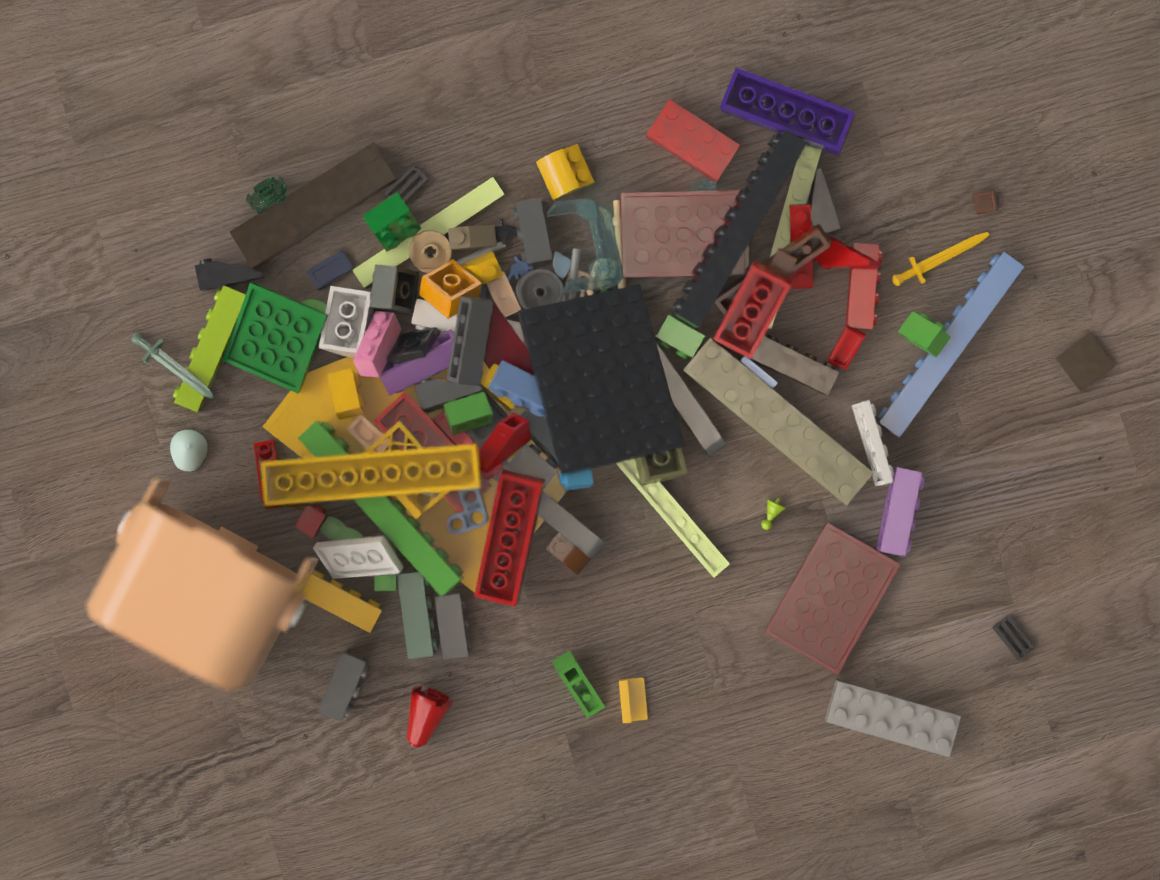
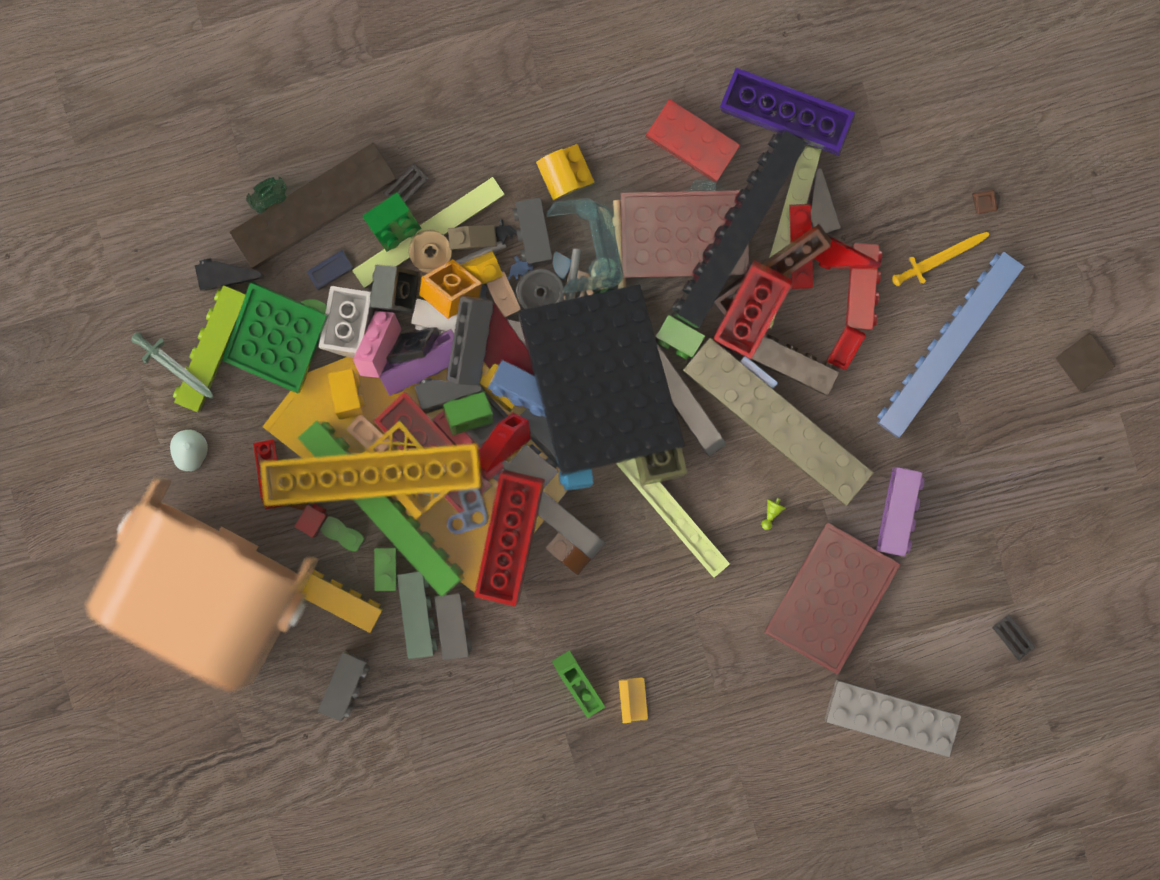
white plate [313,536,403,579] -> none
red cone [406,686,453,748] -> none
reddish brown tile [769,248,798,278] -> none
white plate [851,400,894,486] -> none
bright green brick [898,311,951,358] -> none

